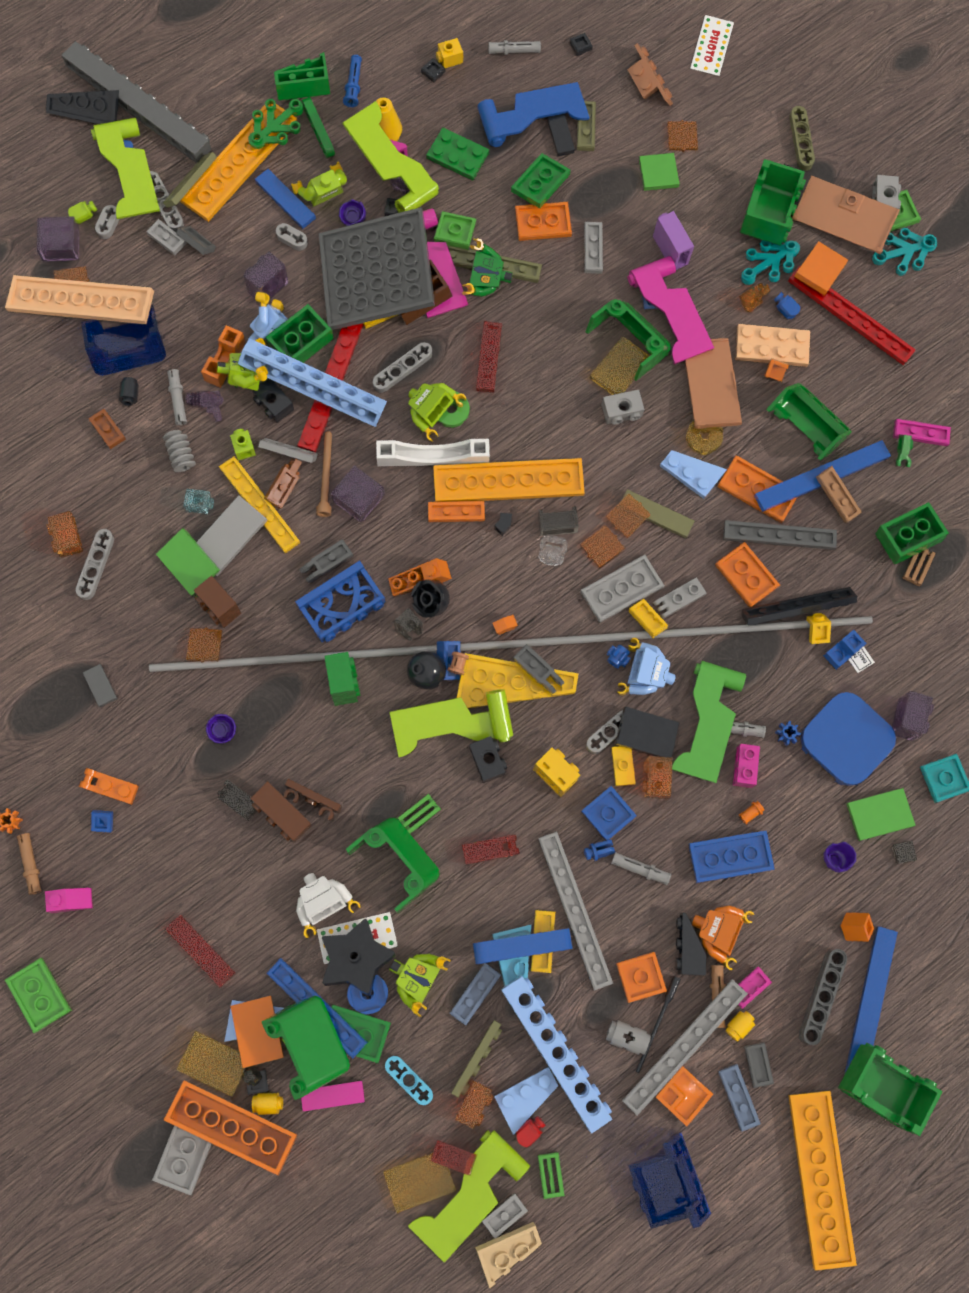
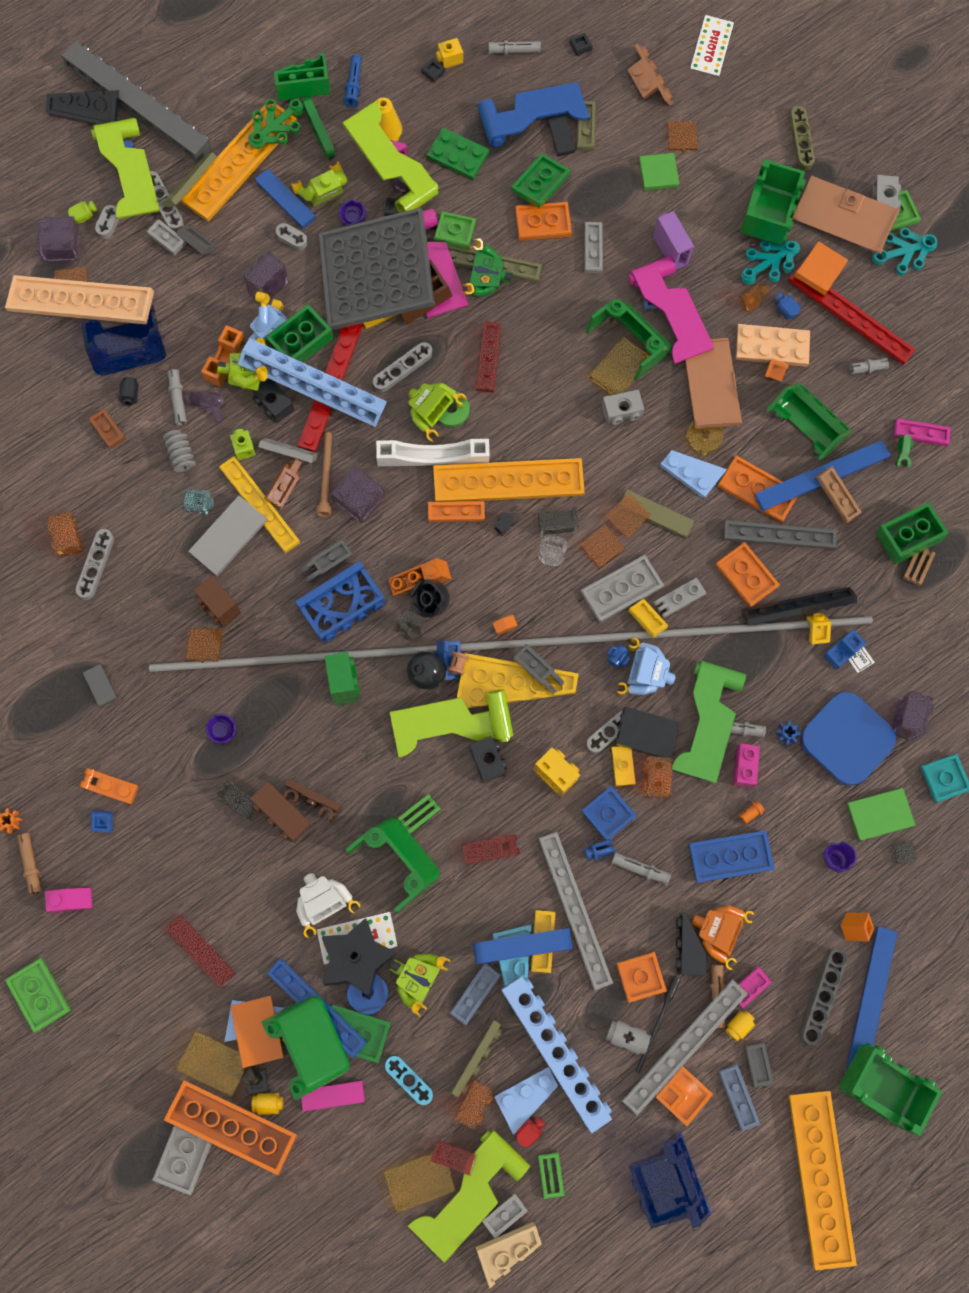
bright green tile [156,528,220,596] -> none
none -> light grey pin [849,358,889,375]

